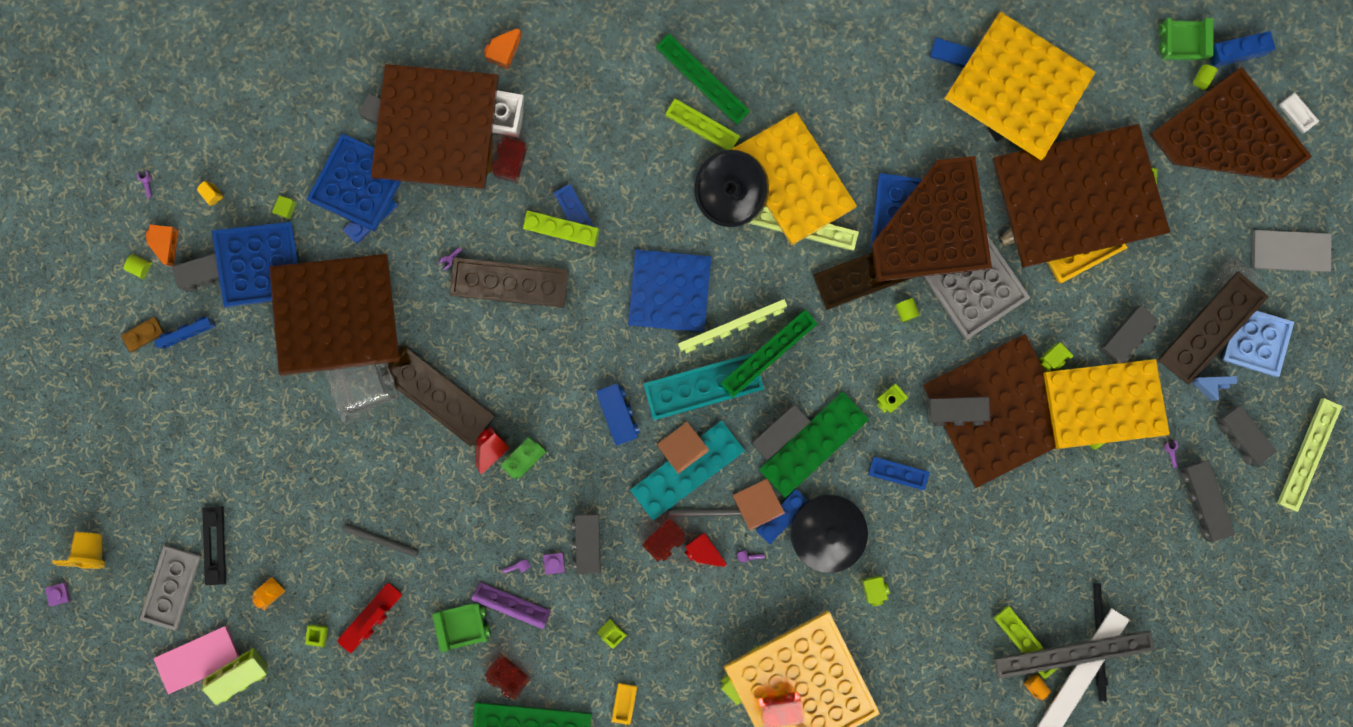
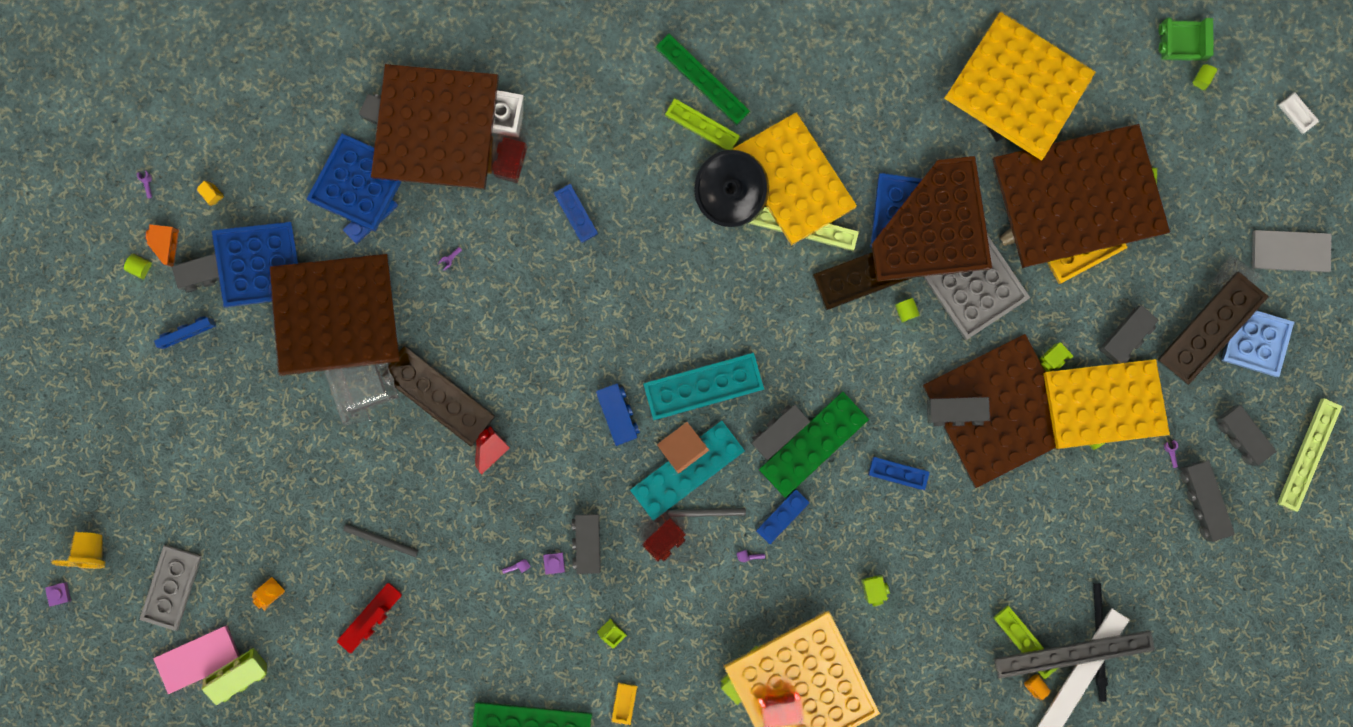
pearl gold plate [121,317,165,353] -> none
black container [202,507,226,586] -> none
lime slope [272,195,297,220] -> none
lime brick [305,624,328,647] -> none
bright green panel [432,602,491,653] -> none
dark brown plate [450,258,569,308] -> none
medium lavender tile [471,582,551,629] -> none
orange slope [484,28,522,69] -> none
clear red brick [484,654,531,700] -> none
bright green panel [500,437,547,479] -> none
lime plate [523,210,600,247] -> none
blue plate [628,250,711,333] -> none
yellowish green plate [678,299,787,354] -> none
red slope [685,532,727,567] -> none
green plate [720,309,818,398] -> none
nougat tile [732,479,784,530] -> none
black dish [790,495,868,573] -> none
lime brick [876,383,908,414] -> none
blue tile [930,38,976,67] -> none
reddish brown plate [1150,67,1312,180] -> none
medium blue slope [1192,376,1237,401] -> none
blue brick [1209,31,1276,67] -> none

